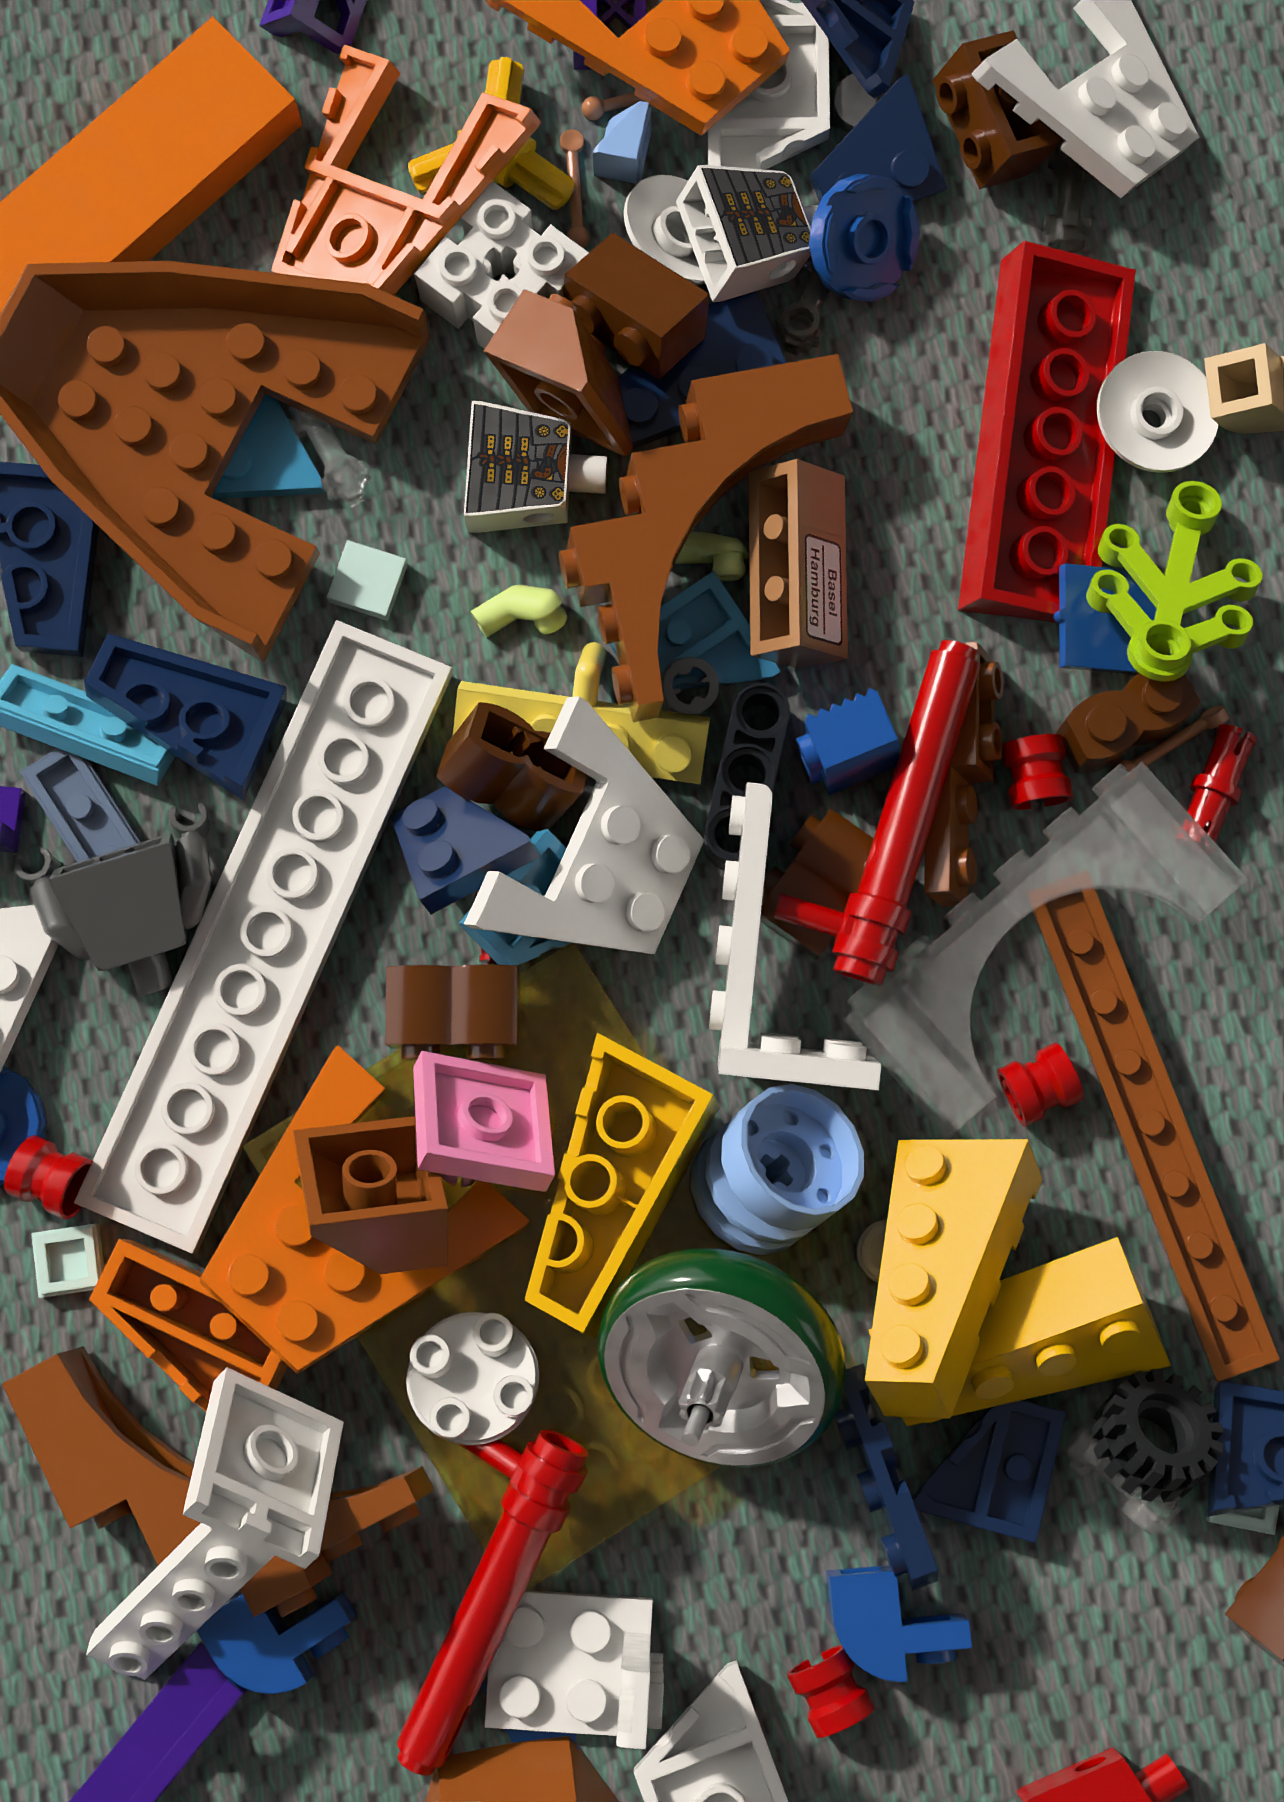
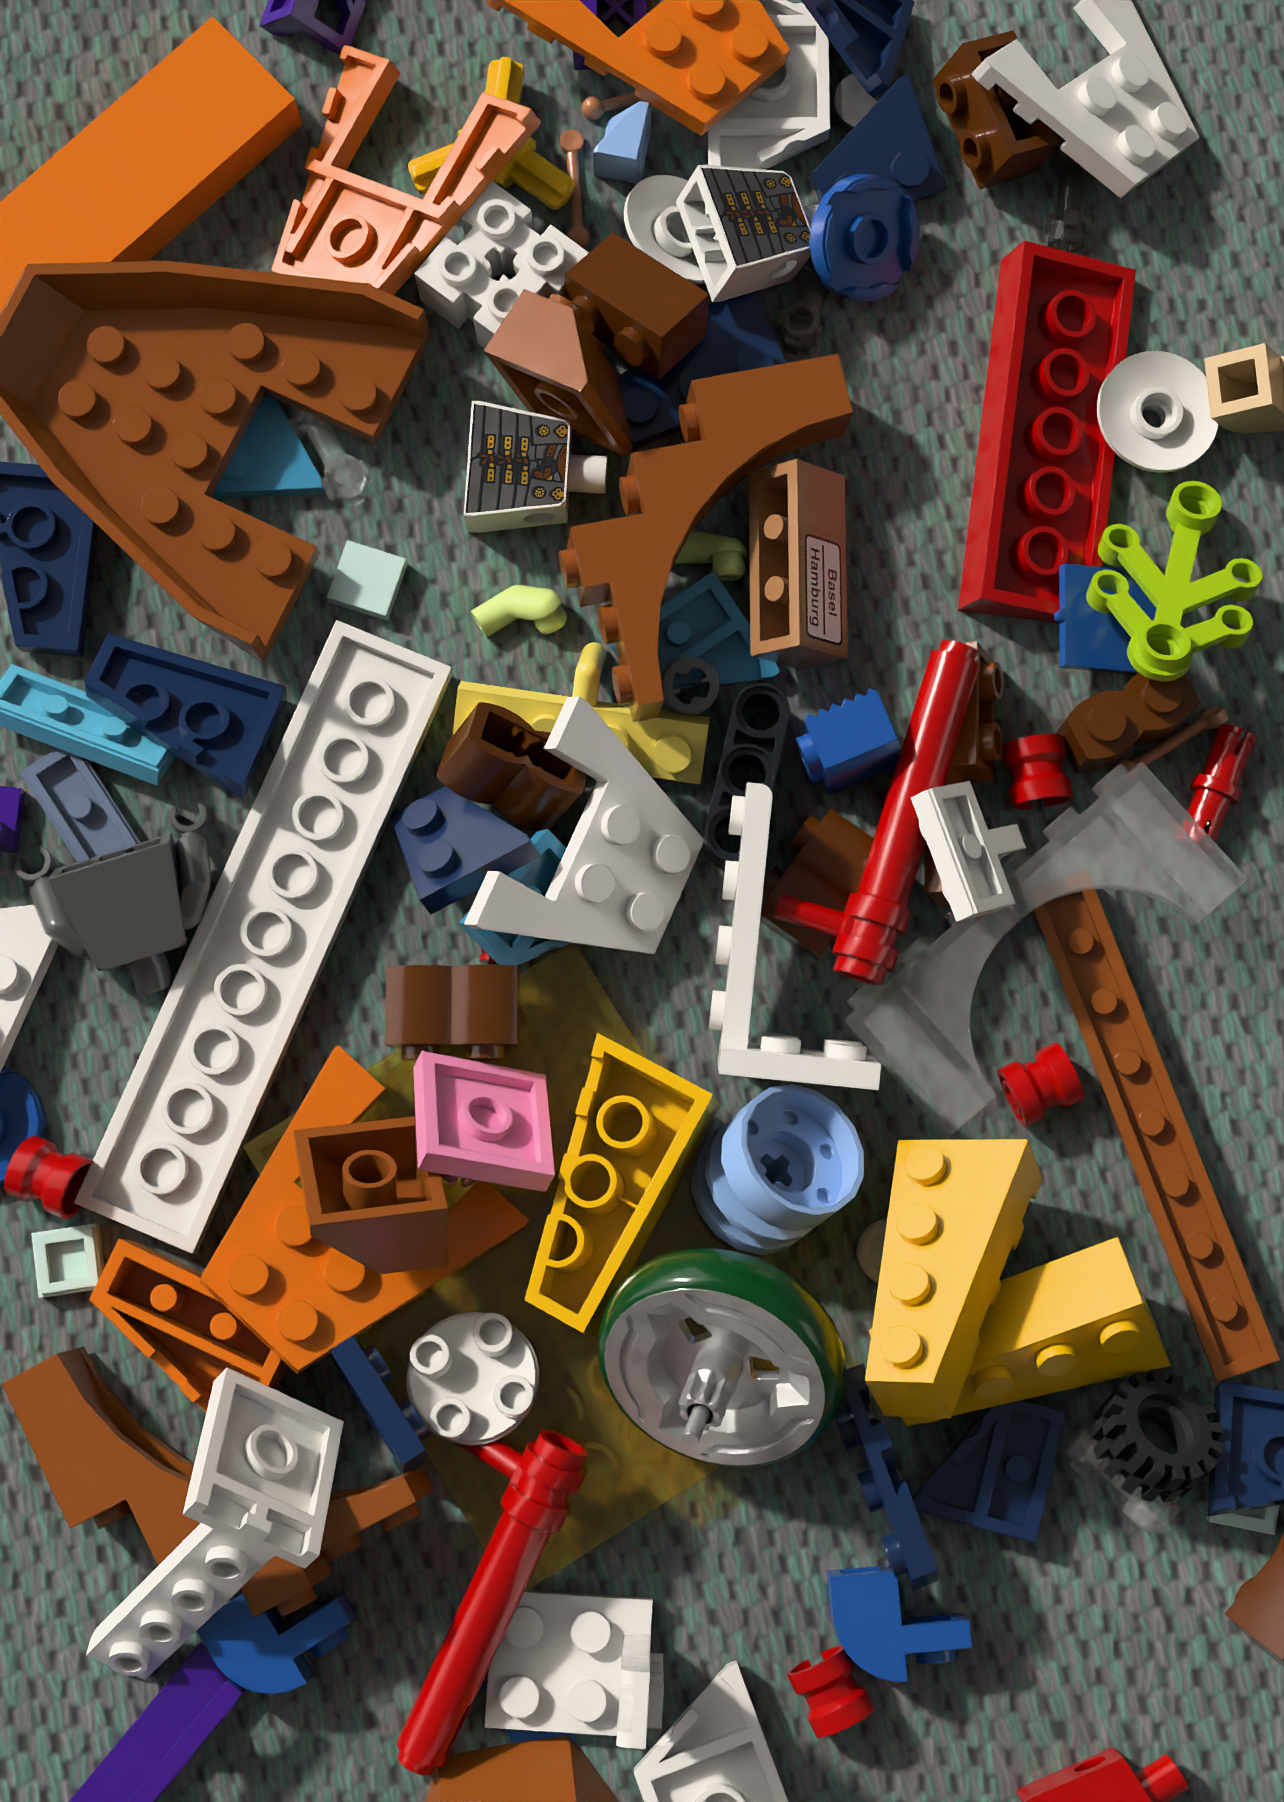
none -> dark blue wing [330,1336,430,1474]
none -> white hinge [911,781,1026,922]

